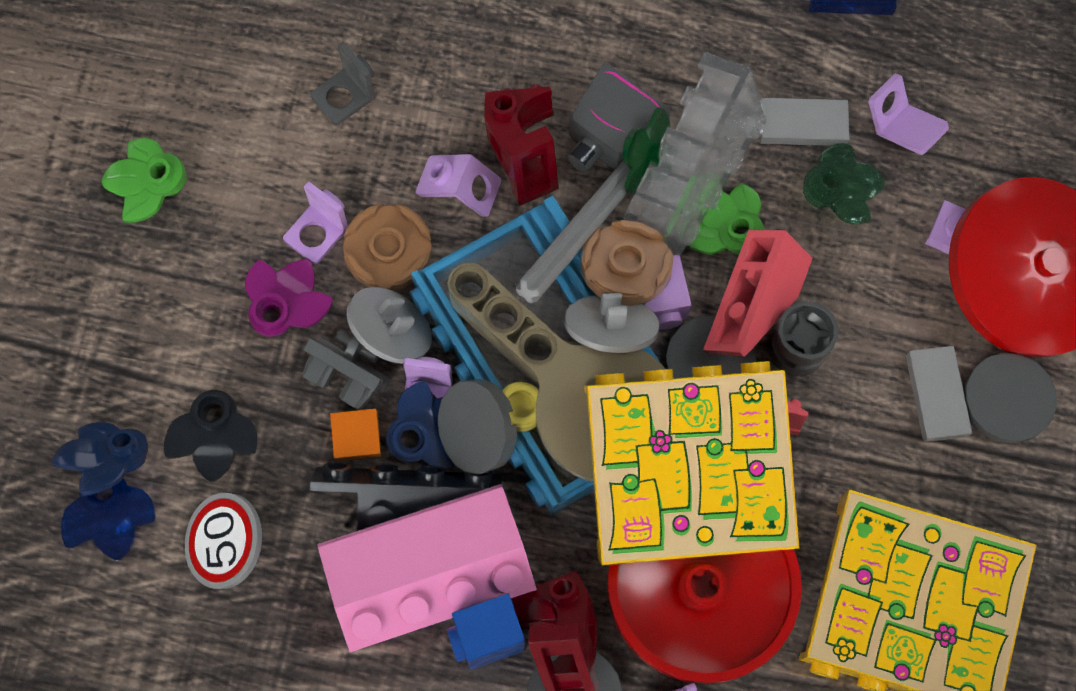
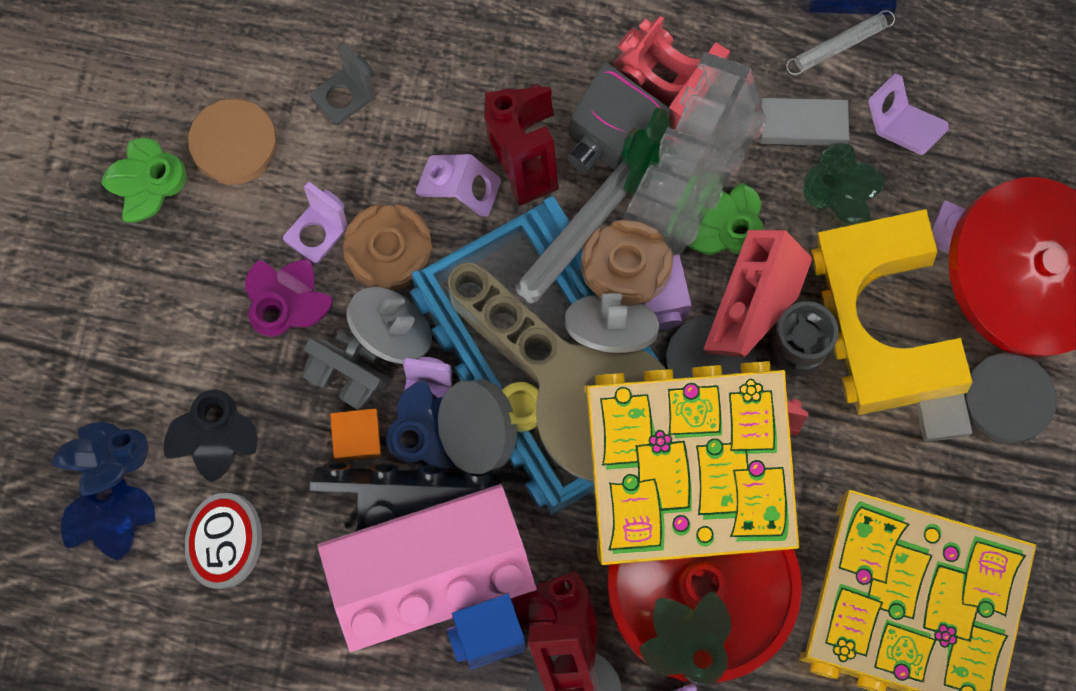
none -> medium nougat tile [188,99,277,185]
none -> coral tile [613,16,730,135]
none -> clear green plate [639,592,732,685]
none -> white piece [787,10,895,75]
none -> yellow arch [810,209,973,415]

